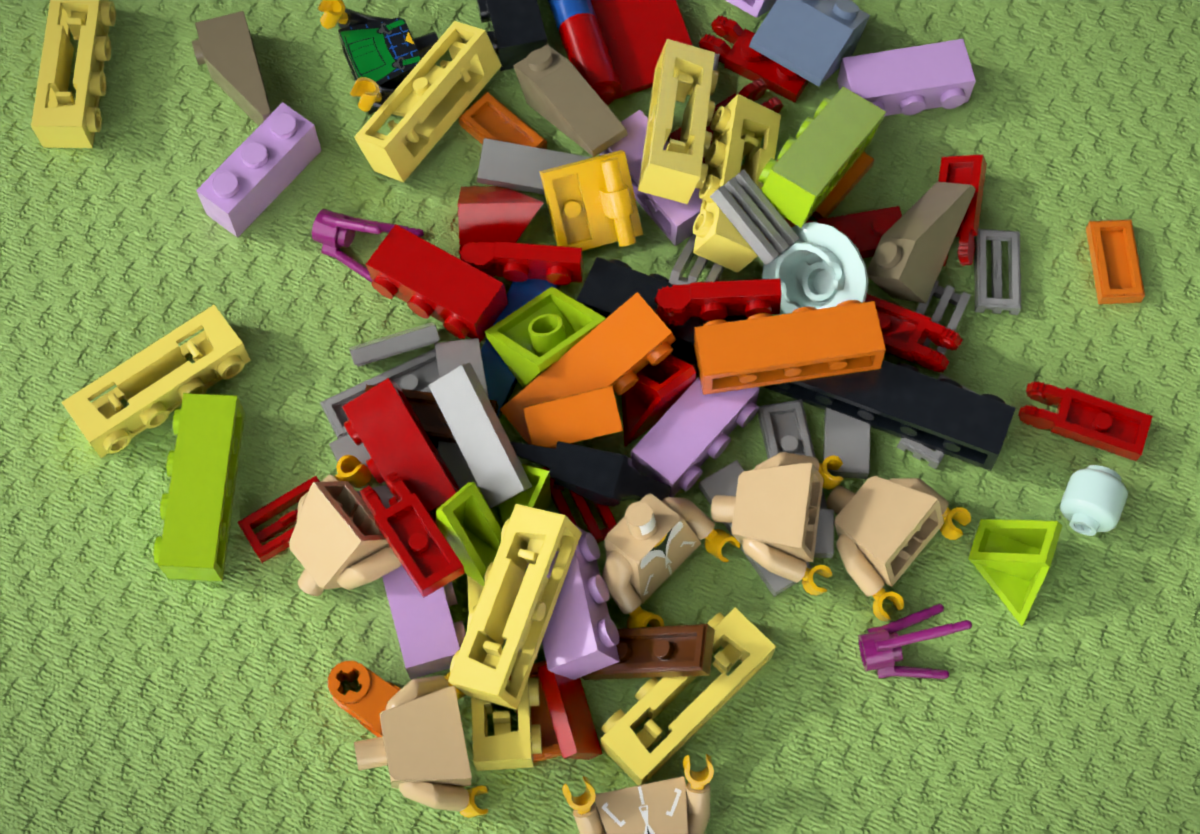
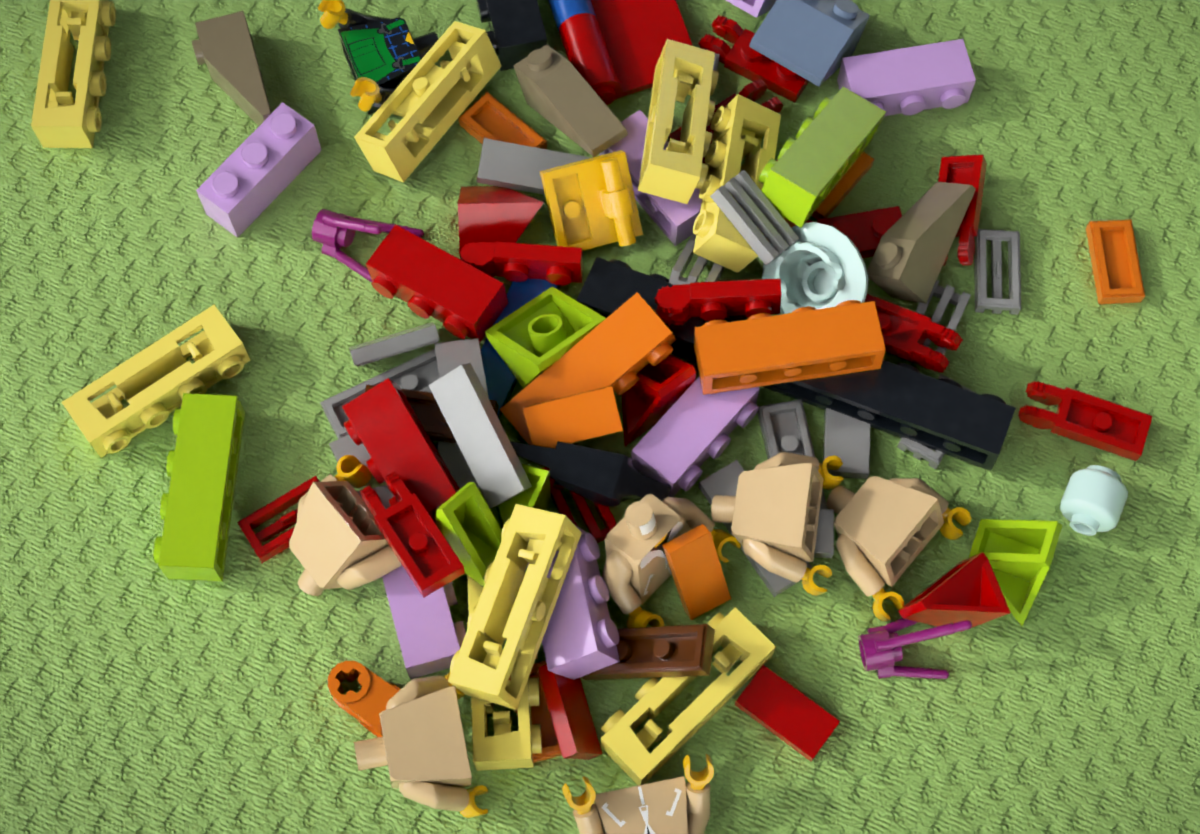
none -> orange tile [662,524,731,620]
none -> red tile [735,665,840,762]
none -> red slope [898,552,1011,632]

